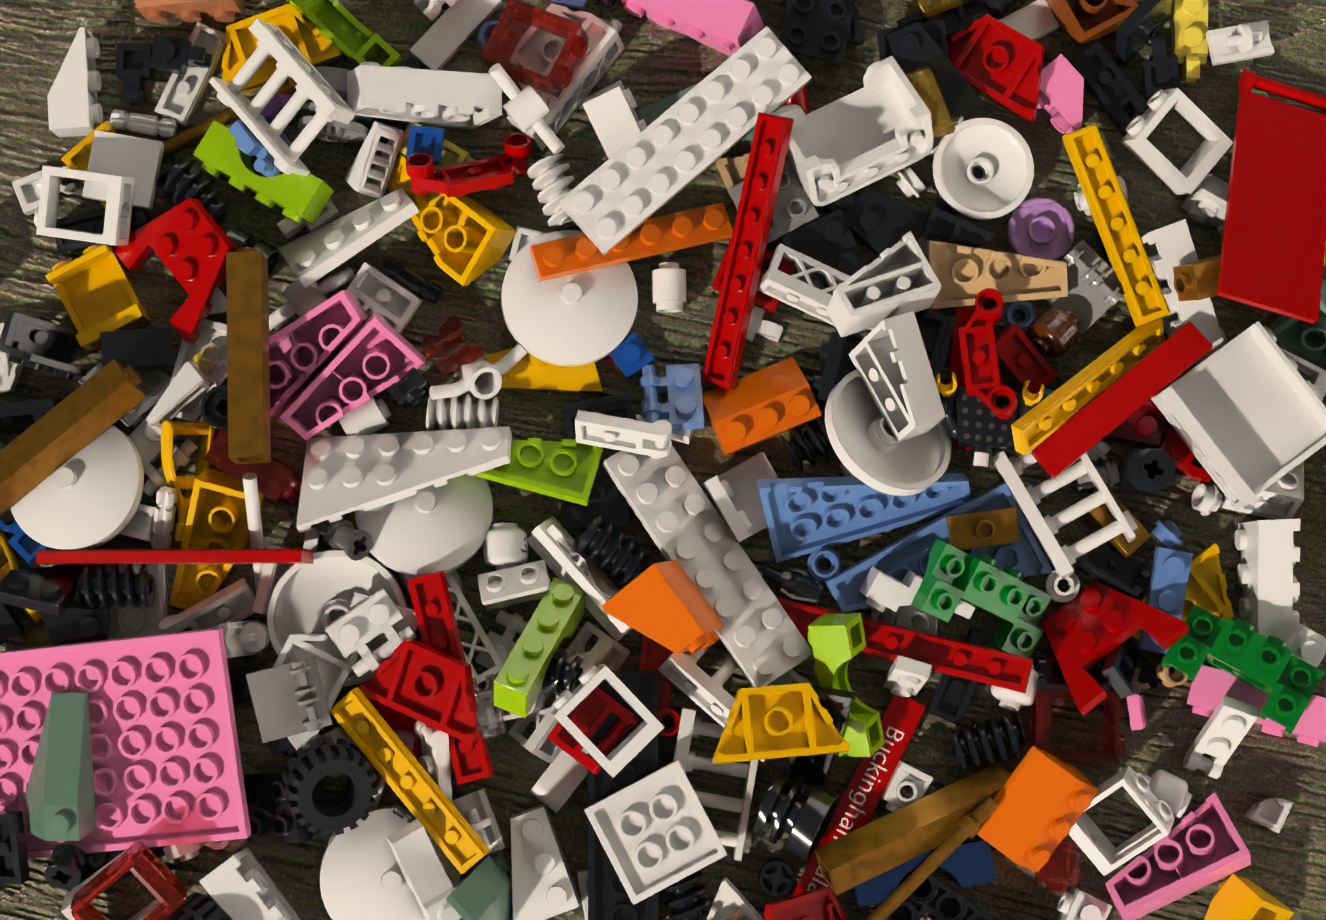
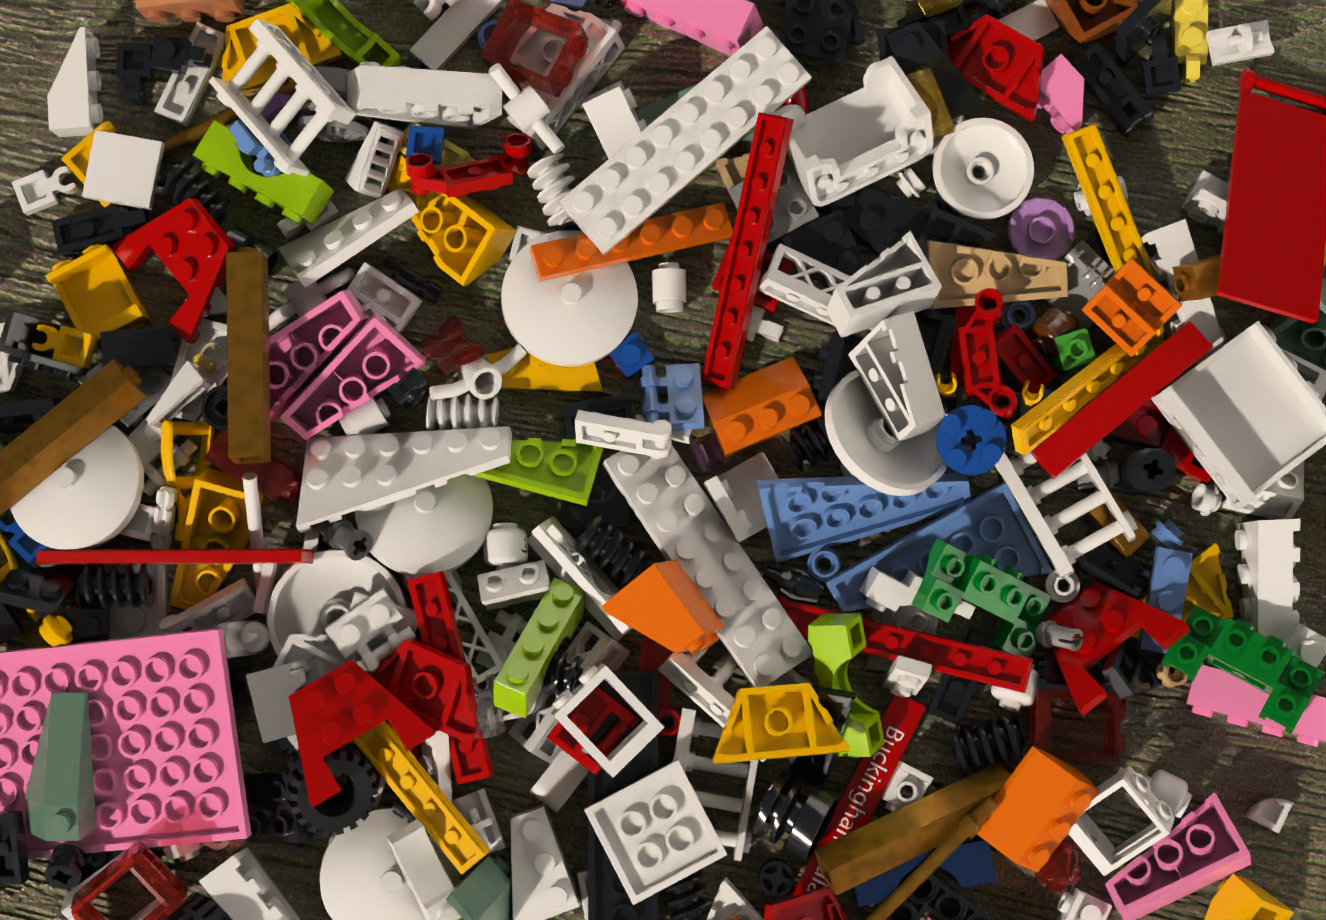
white window [34,165,135,246] -> none
white axle [110,109,178,138] -> none
pearl gold plate [946,506,1020,550] -> none
white window [1120,87,1234,195] -> none
bright pink tile [1127,693,1147,731] -> none
white plate [1183,696,1258,779] -> none
none -> yellow plate [32,325,98,369]
none -> yellow plate [39,615,73,647]
none -> red wing [288,659,435,808]
none -> slope [690,433,727,472]
none -> blue plate [936,405,1007,476]
none -> light grey pin [1036,620,1084,651]
none -> bright green bracket [1050,328,1096,375]
none -> orange slope [1081,257,1182,357]

